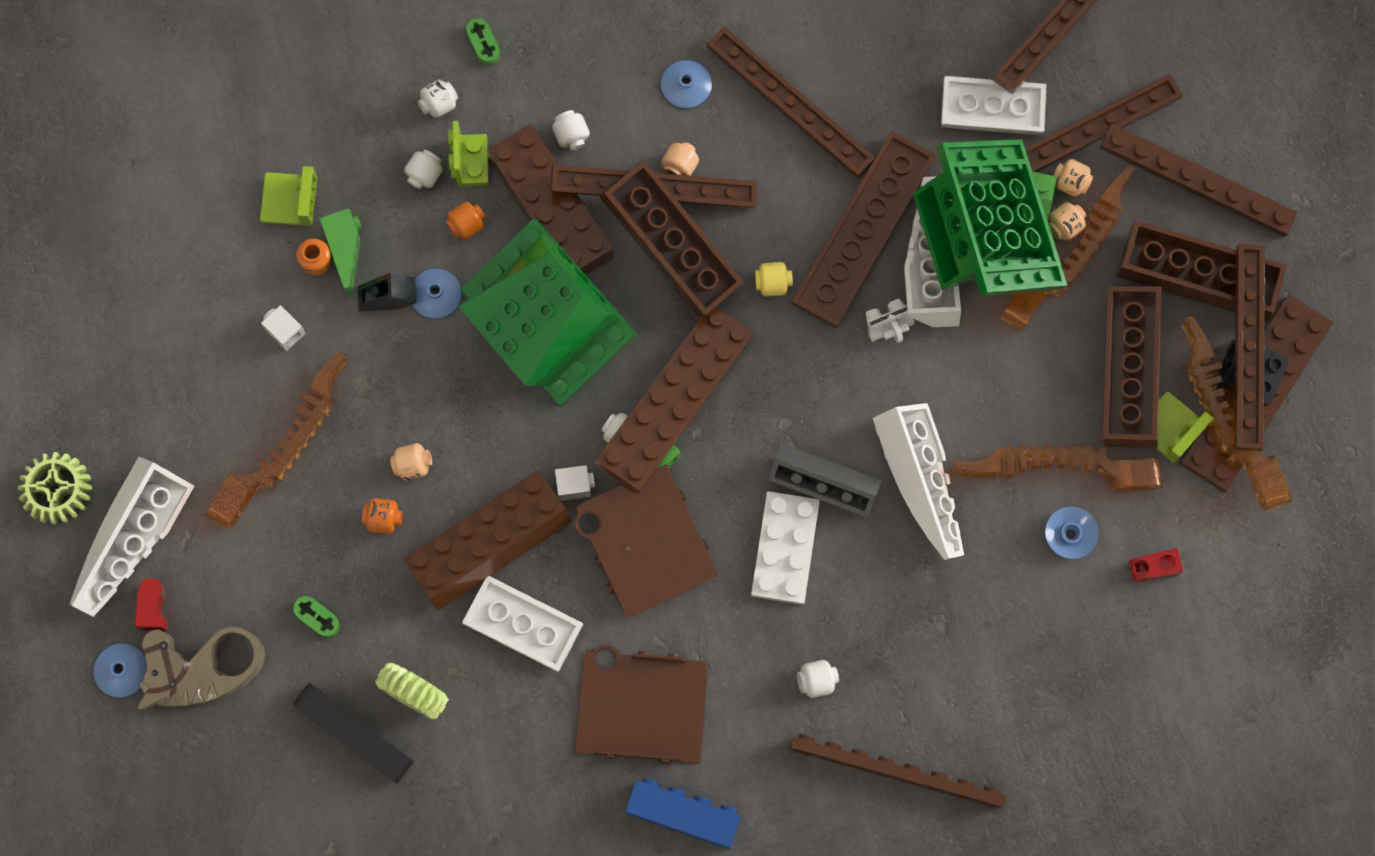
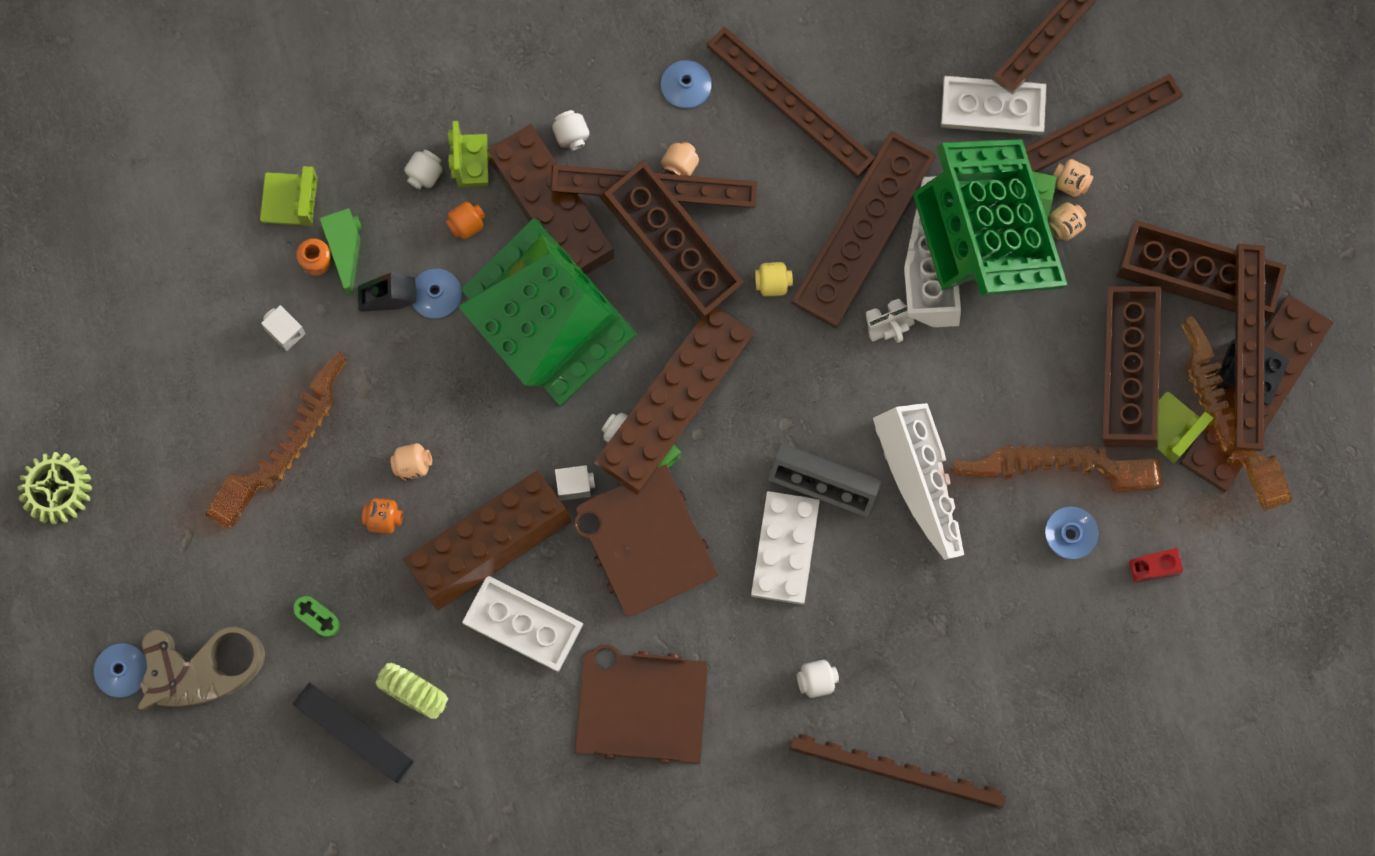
white wedge [70,457,194,617] -> none
red leg [135,578,168,631] -> none
white head [418,80,458,118] -> none
bright green beam [466,18,500,66] -> none
blue brick [626,778,741,850] -> none
clear orange piece [1001,166,1135,332] -> none
reddish brown plate [1099,123,1297,237] -> none

